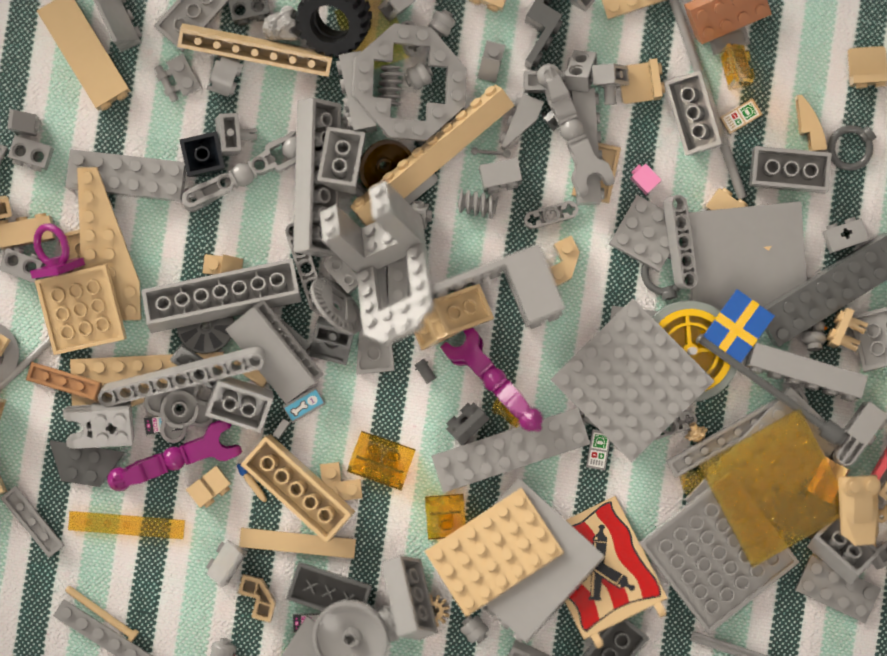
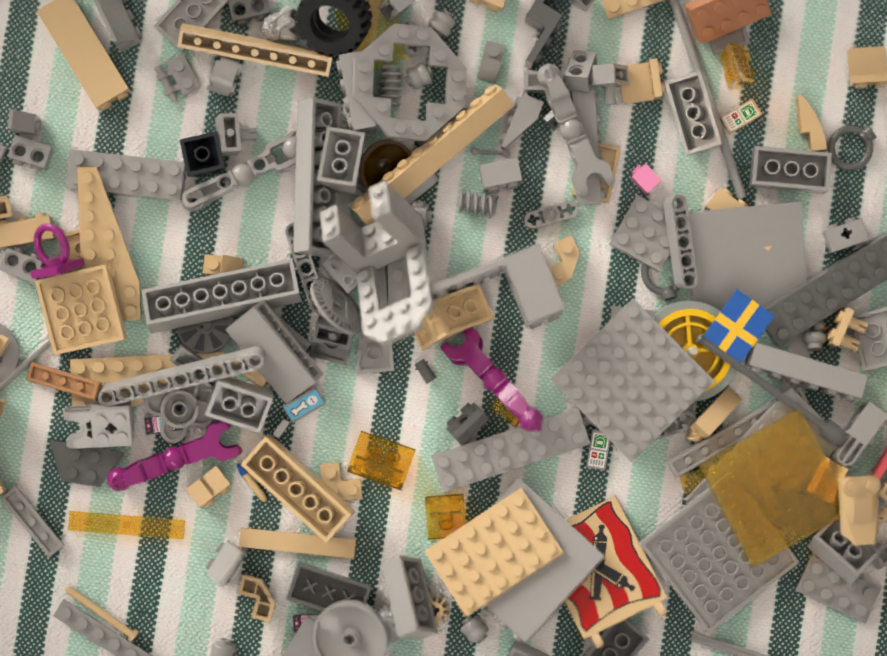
none -> tan slope [692,387,741,438]

